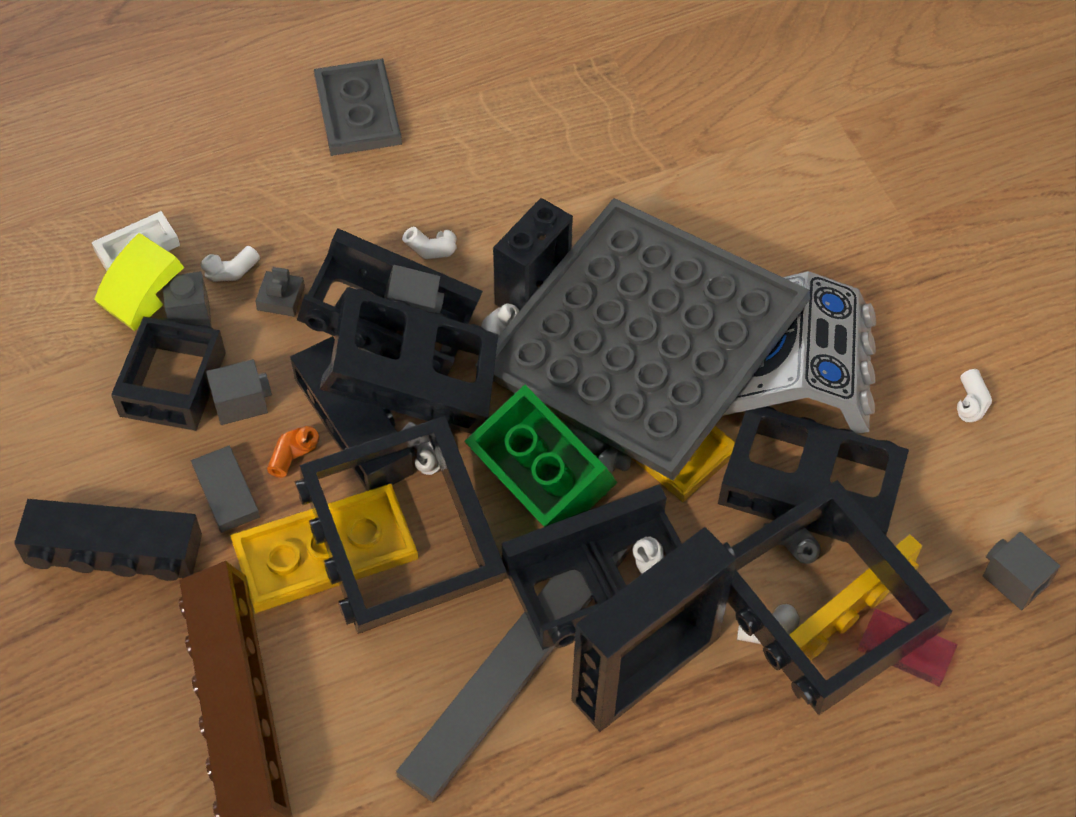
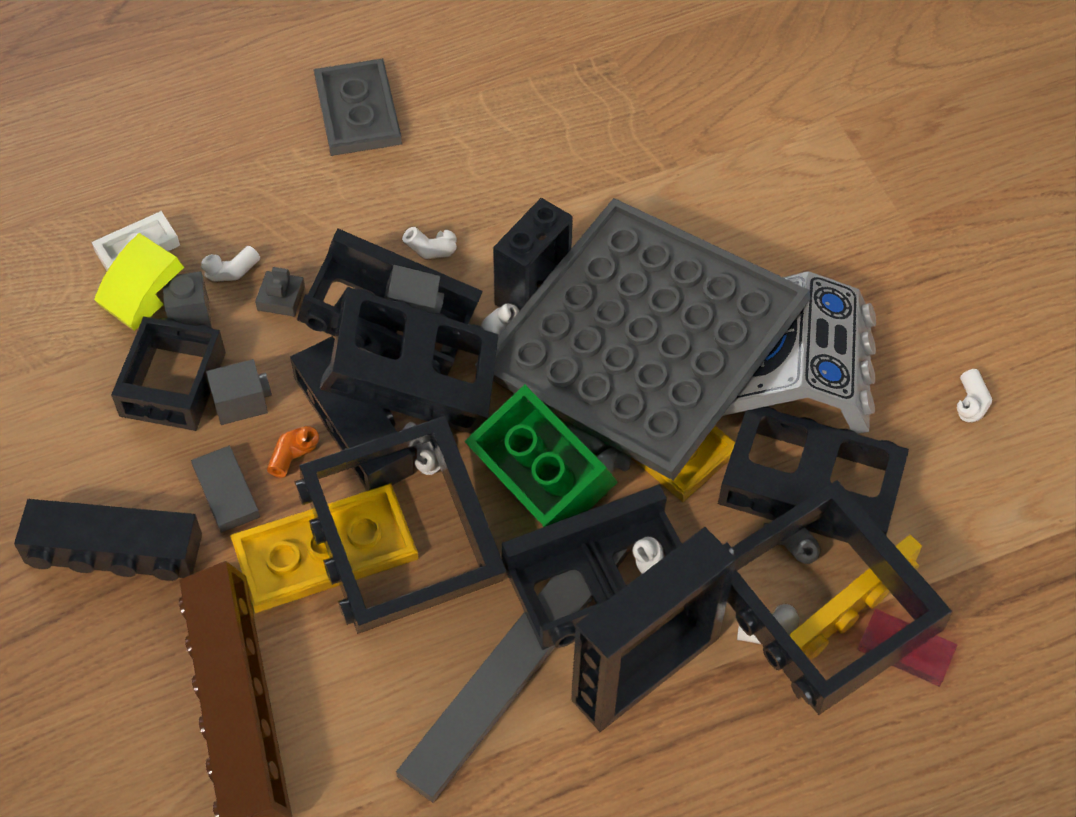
dark grey brick [983,531,1060,611] -> none

